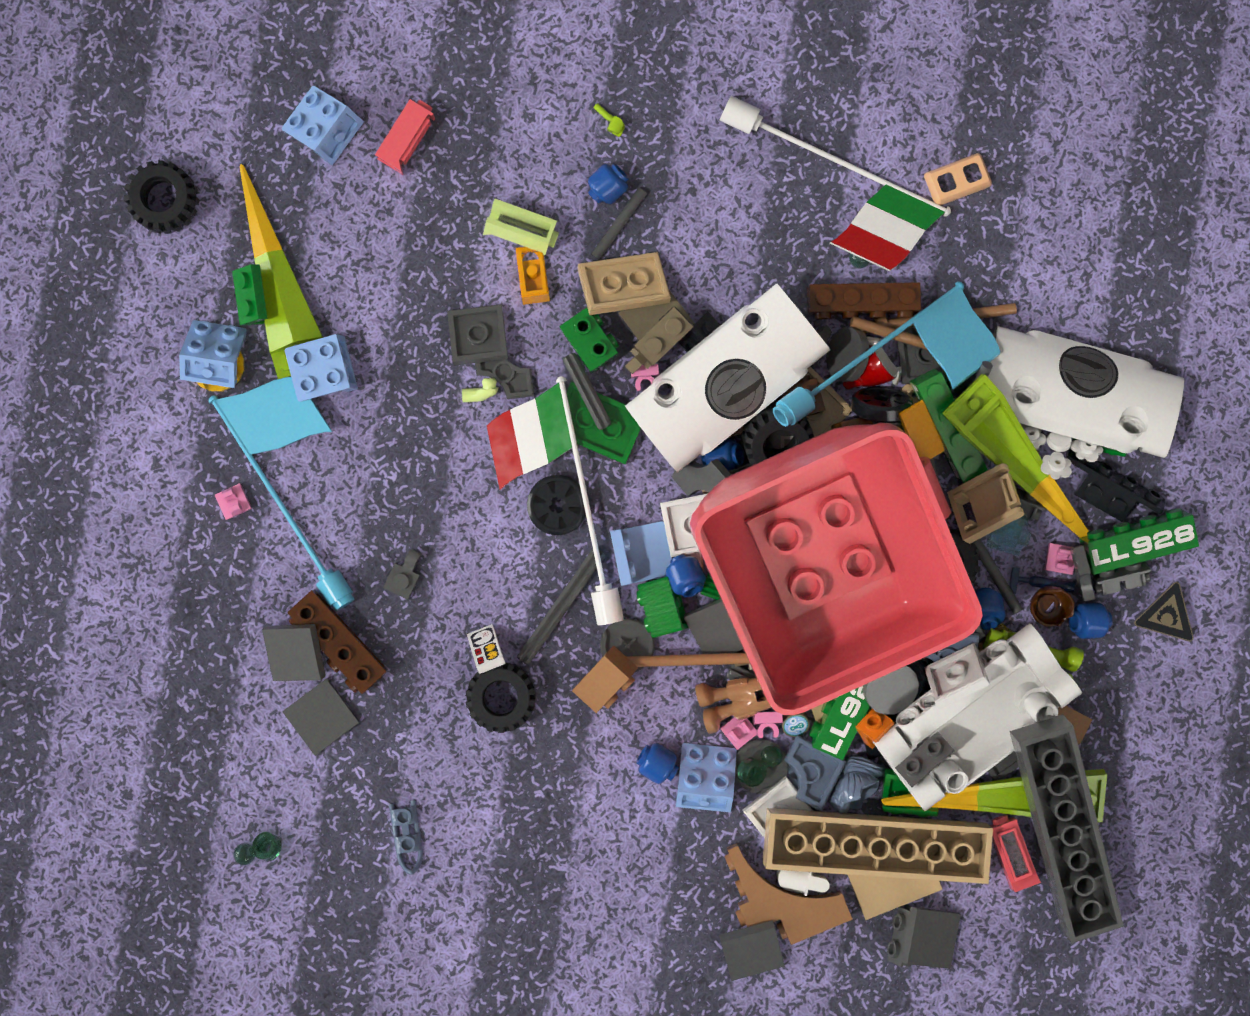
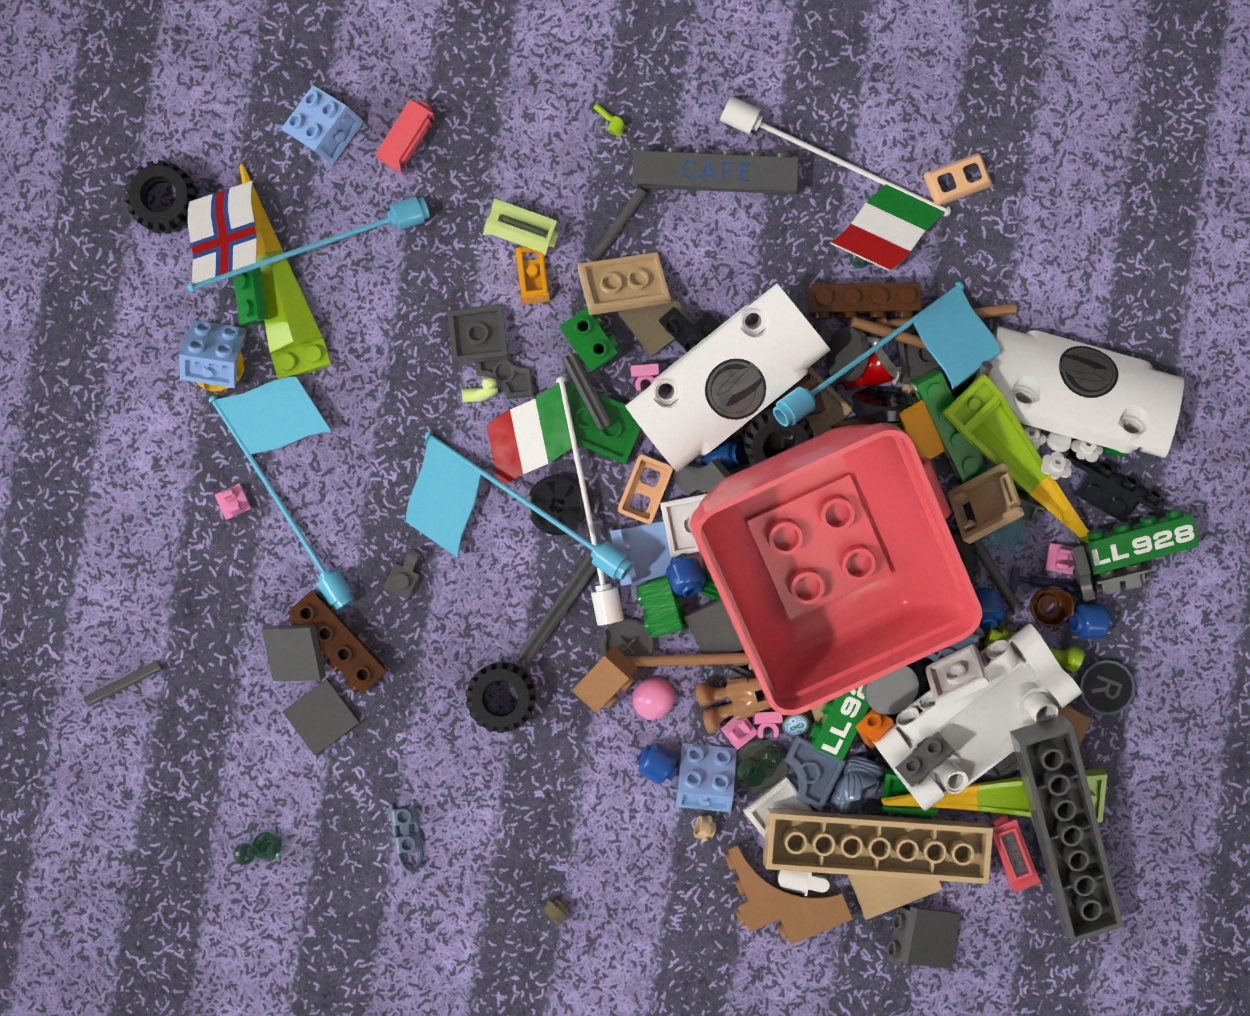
light blue bracket [285,334,358,402] -> none
tile [467,624,505,674] -> none
blue head [588,163,629,204] -> none
dark tan hinge [625,307,693,374] -> none
dark grey tile [719,920,785,981] -> none
black piece [1134,582,1194,641] -> none
none -> dark grey bar [83,660,163,707]
none -> flag [187,181,430,293]
none -> medium azure flag [406,431,634,580]
none -> dark tan plate [543,899,568,925]
none -> light nougat piece [618,455,673,524]
none -> dark grey brick [632,147,799,195]
none -> bright pink hair [632,676,675,720]
none -> tan plate [694,815,716,842]
none -> black tile [1078,660,1135,715]

